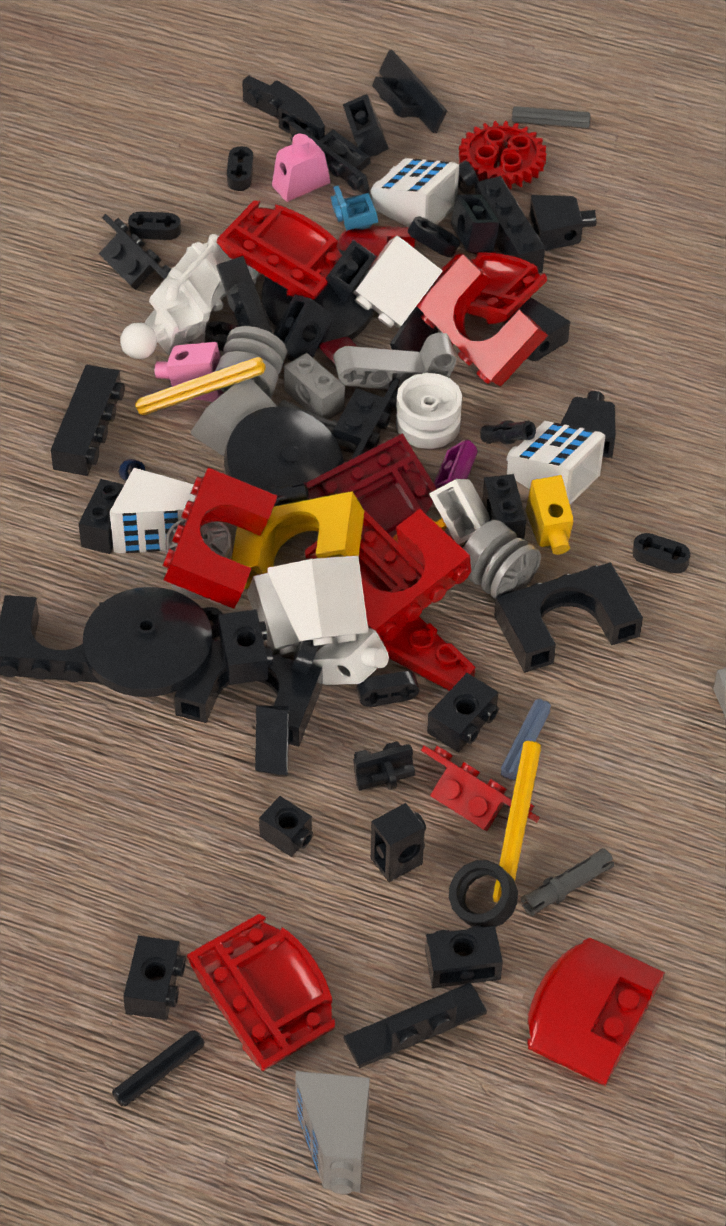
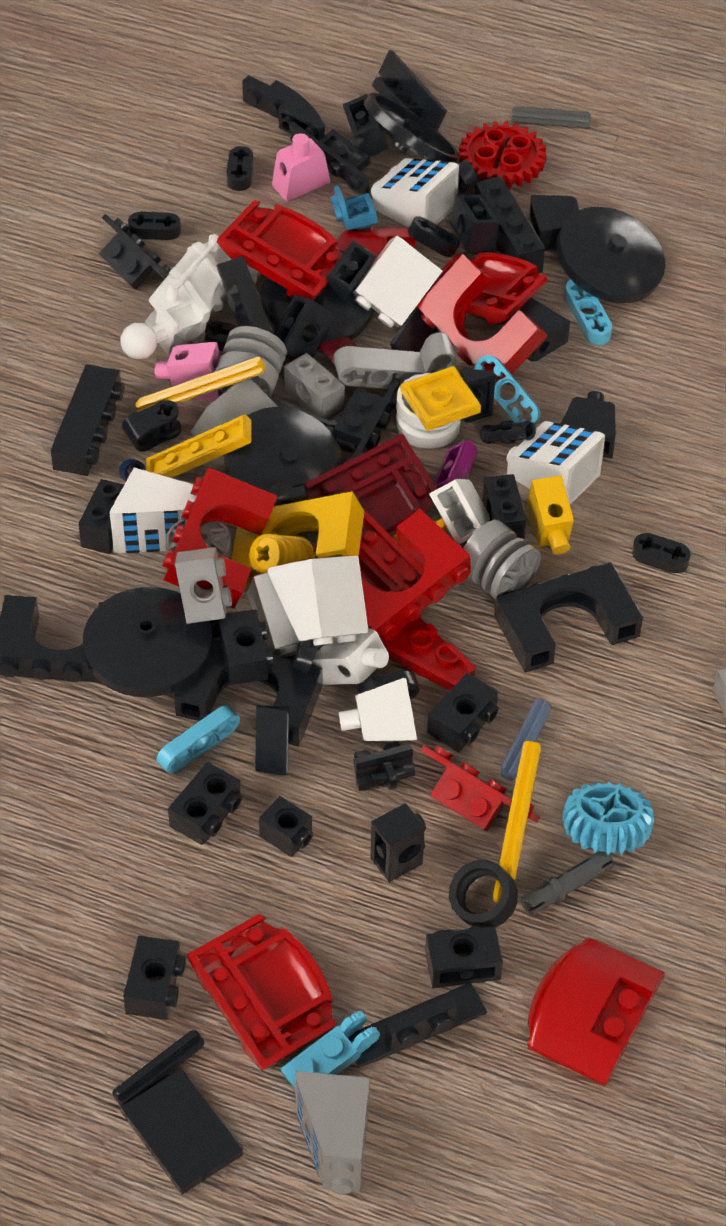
none -> black tile [121,1069,243,1195]
none -> black piece [122,400,181,452]
none -> yellow tile [146,414,251,478]
none -> medium azure beam [156,705,240,774]
none -> black brick [168,762,242,845]
none -> light grey brick [175,547,232,624]
none -> yellow piece [249,534,315,574]
none -> medium azure hinge [280,1011,380,1091]
none -> white torso [338,678,417,741]
none -> black dish [364,92,460,163]
none -> yellow tile [400,366,481,431]
none -> black slope [459,368,496,423]
none -> medium azure beam [475,355,541,425]
none -> black dish [556,207,665,303]
none -> medium azure gear [562,781,654,855]
none -> medium azure beam [565,280,612,345]

